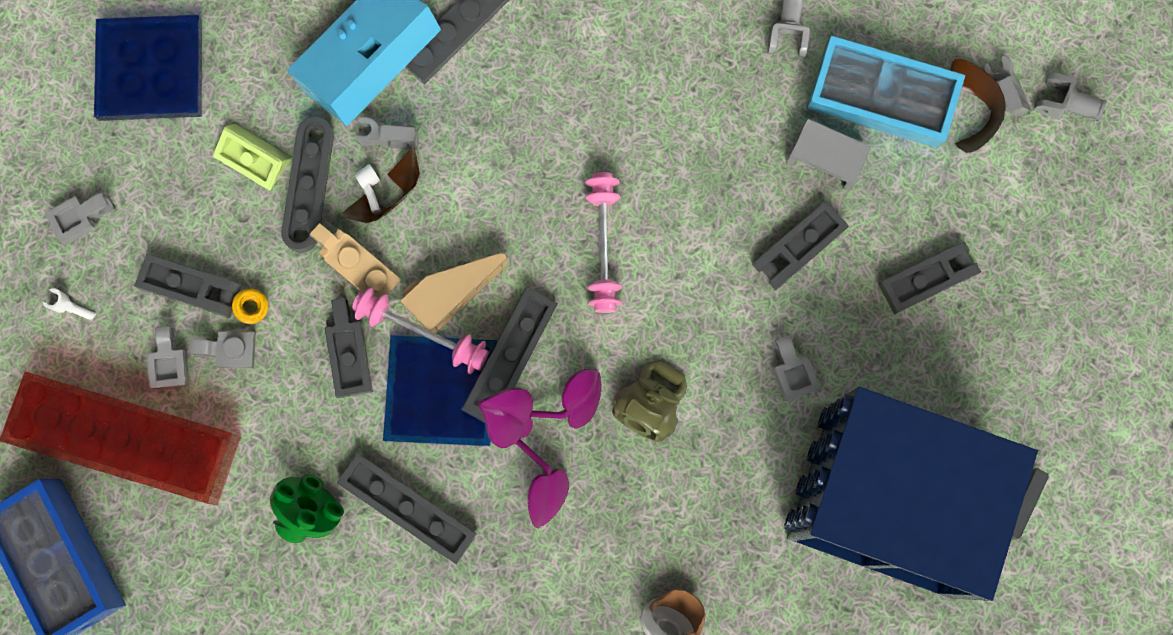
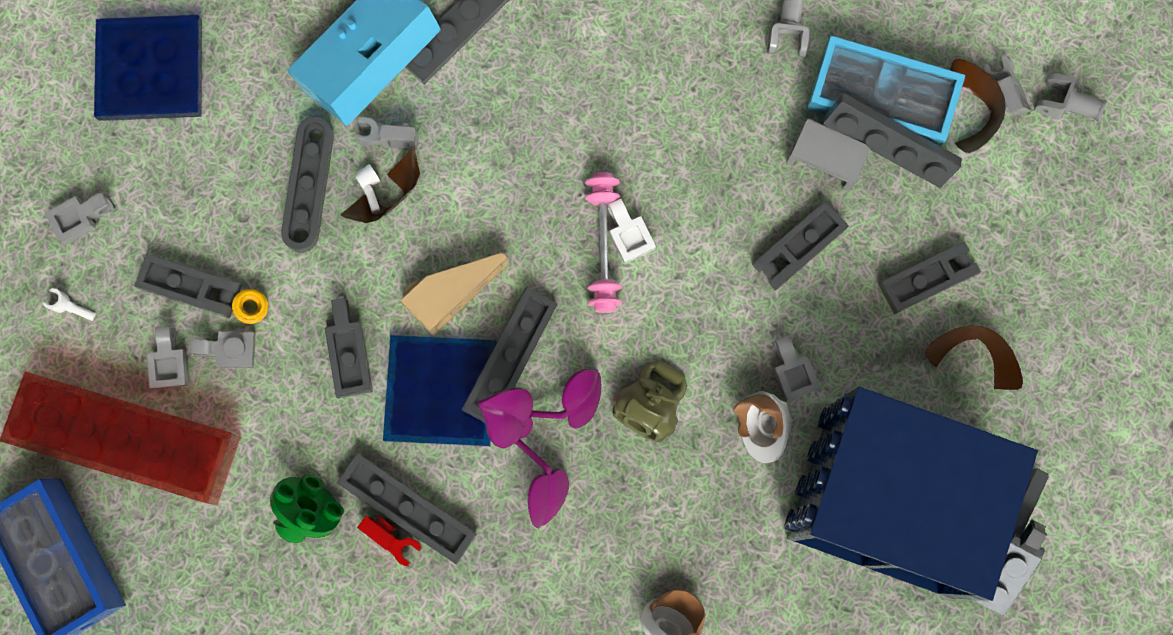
yellowish green slope [213,124,292,191] -> none
tan hinge [310,223,401,298] -> none
bright pink axle [352,287,489,374] -> none
none -> red plate [357,515,423,566]
none -> white plate [607,199,656,264]
none -> white piece [733,391,793,463]
none -> dark grey plate [823,93,962,188]
none -> reddish brown piece [925,325,1023,390]
none -> hinge [974,519,1047,616]

